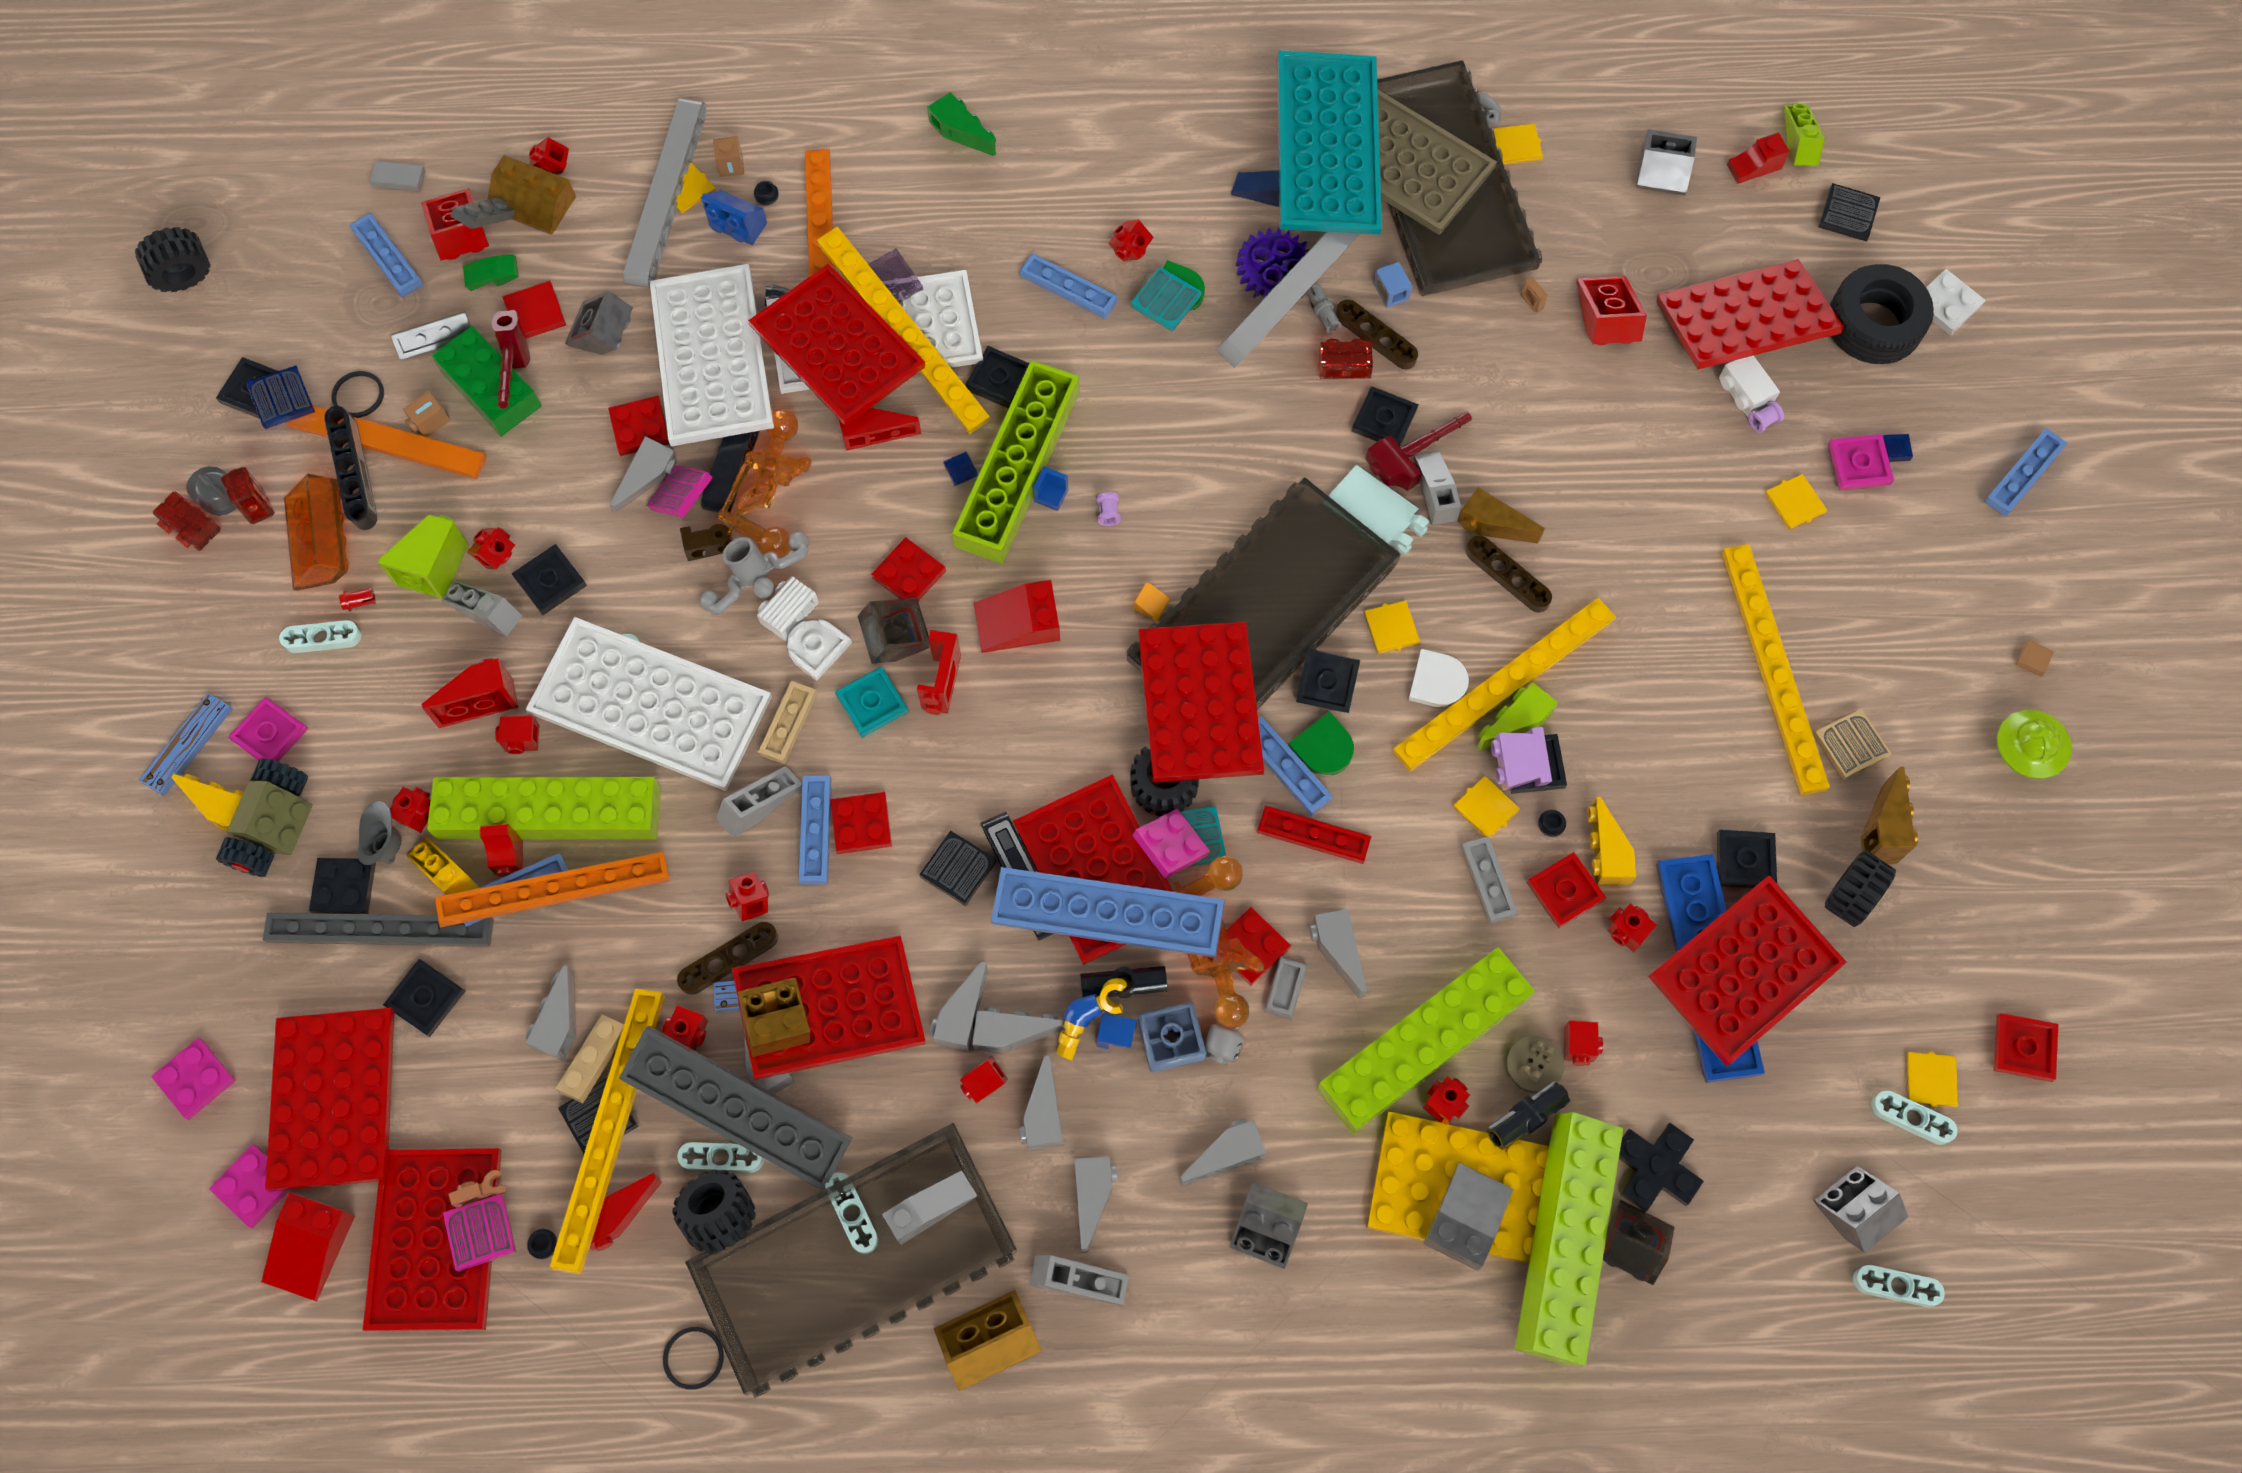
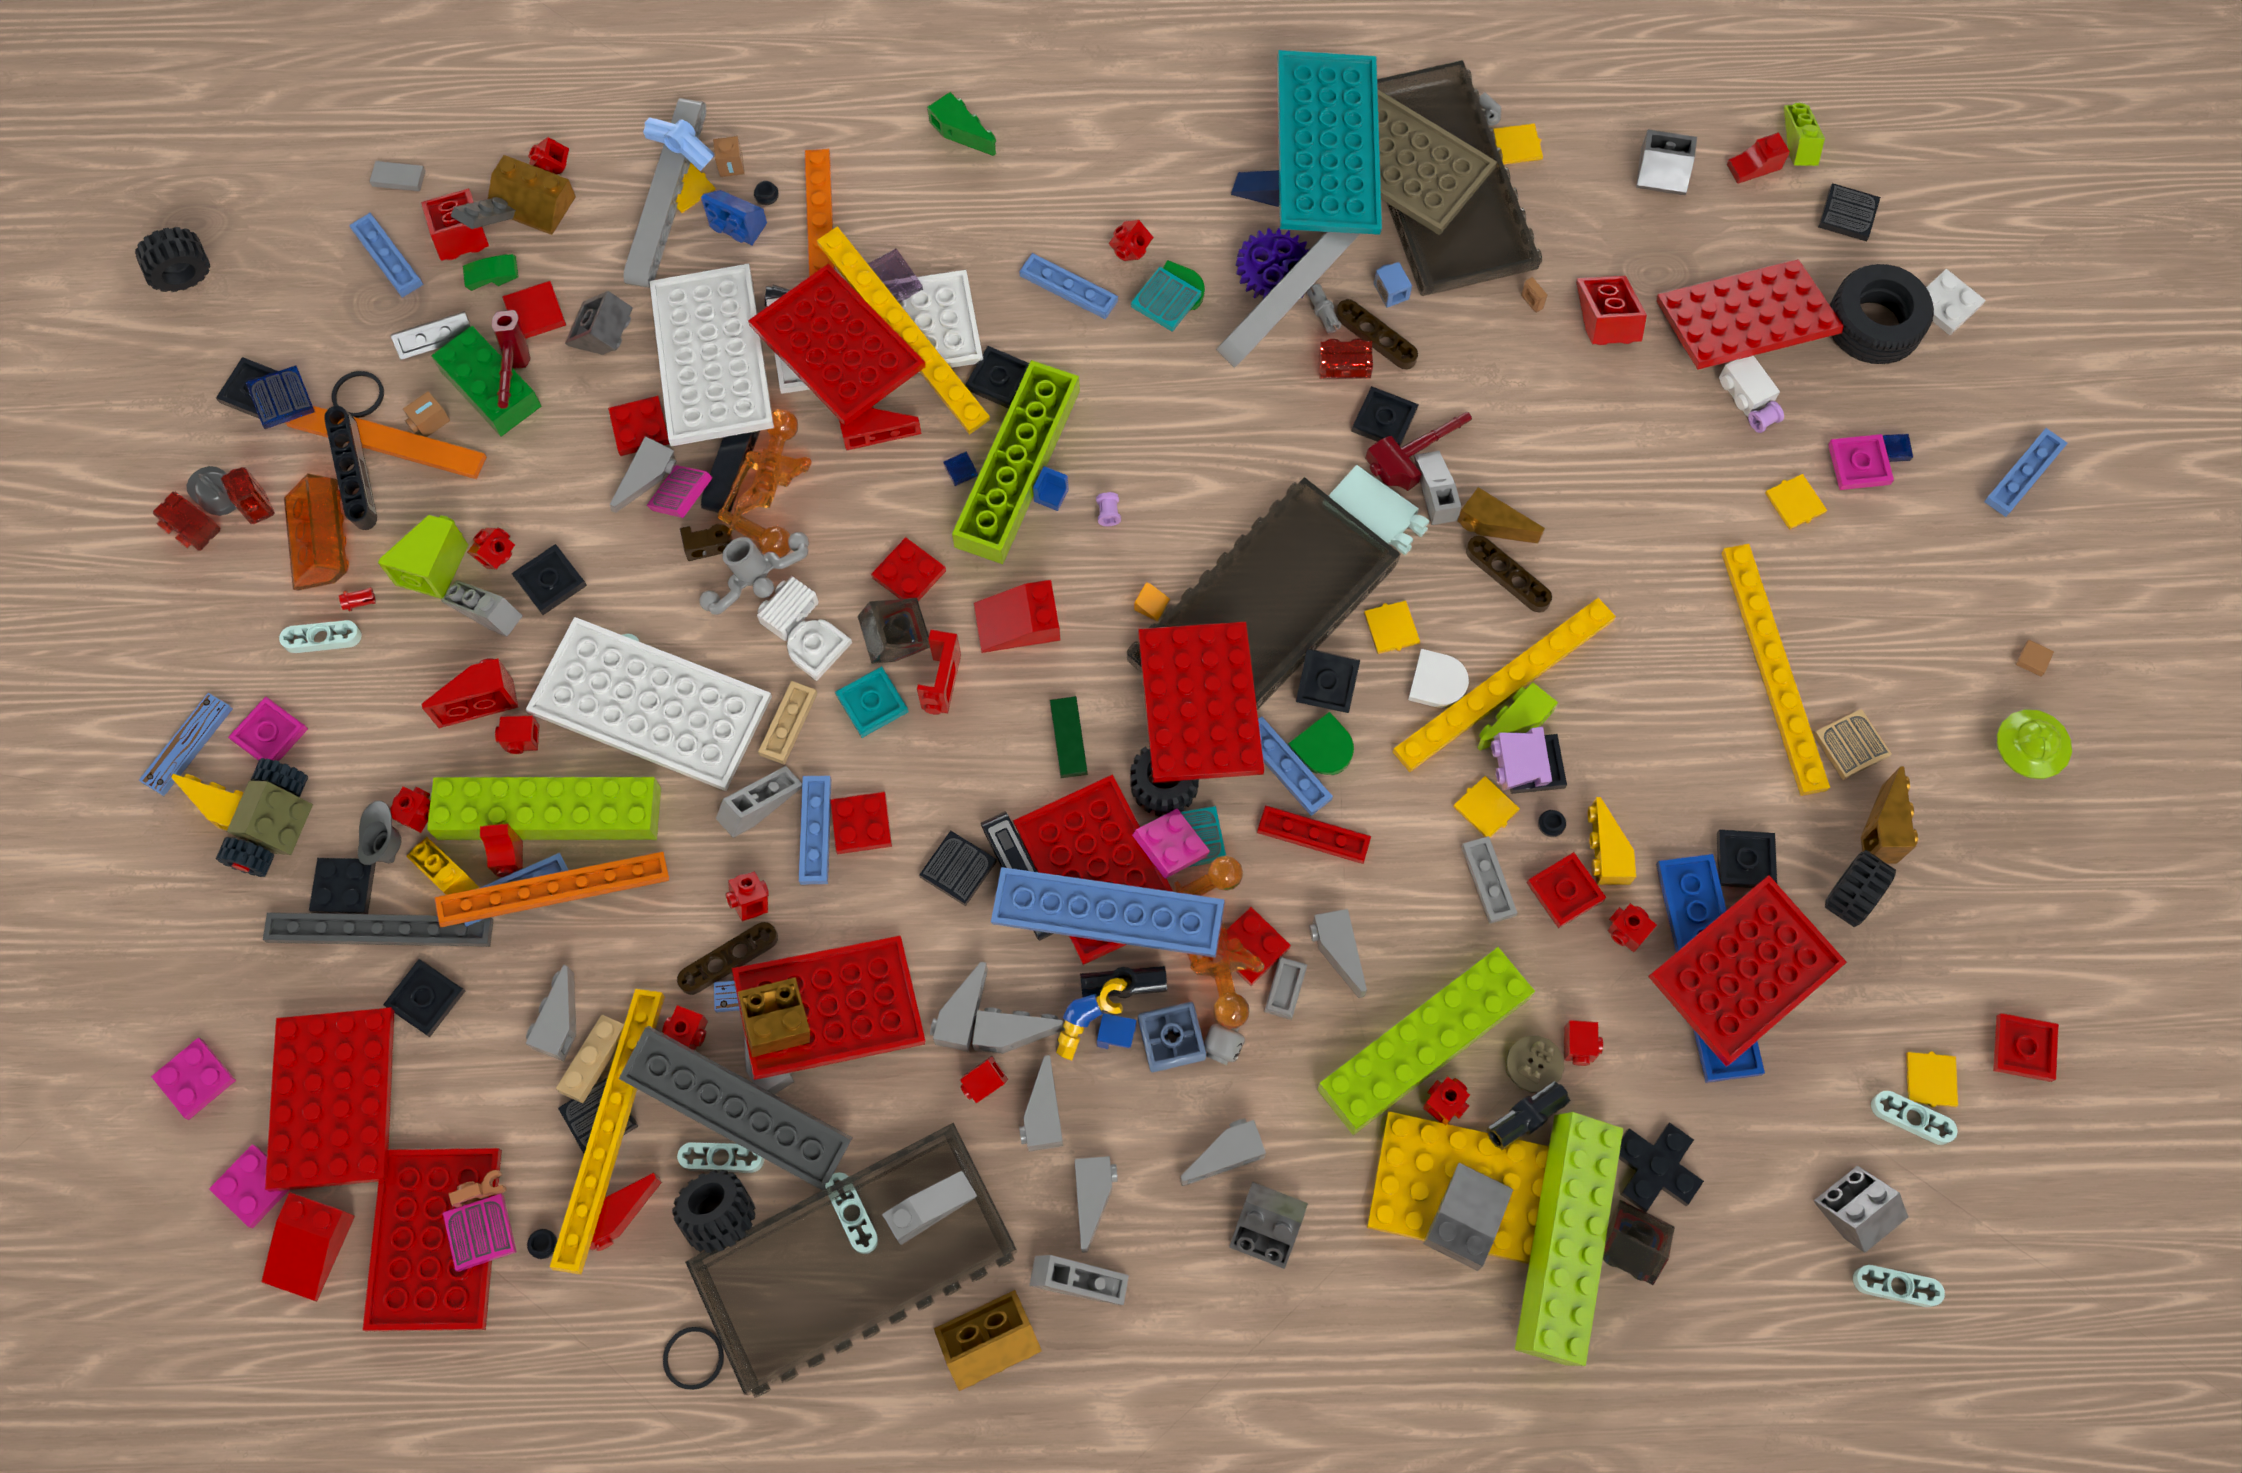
none -> light blue piece [643,117,715,171]
none -> dark green tile [1050,696,1088,778]

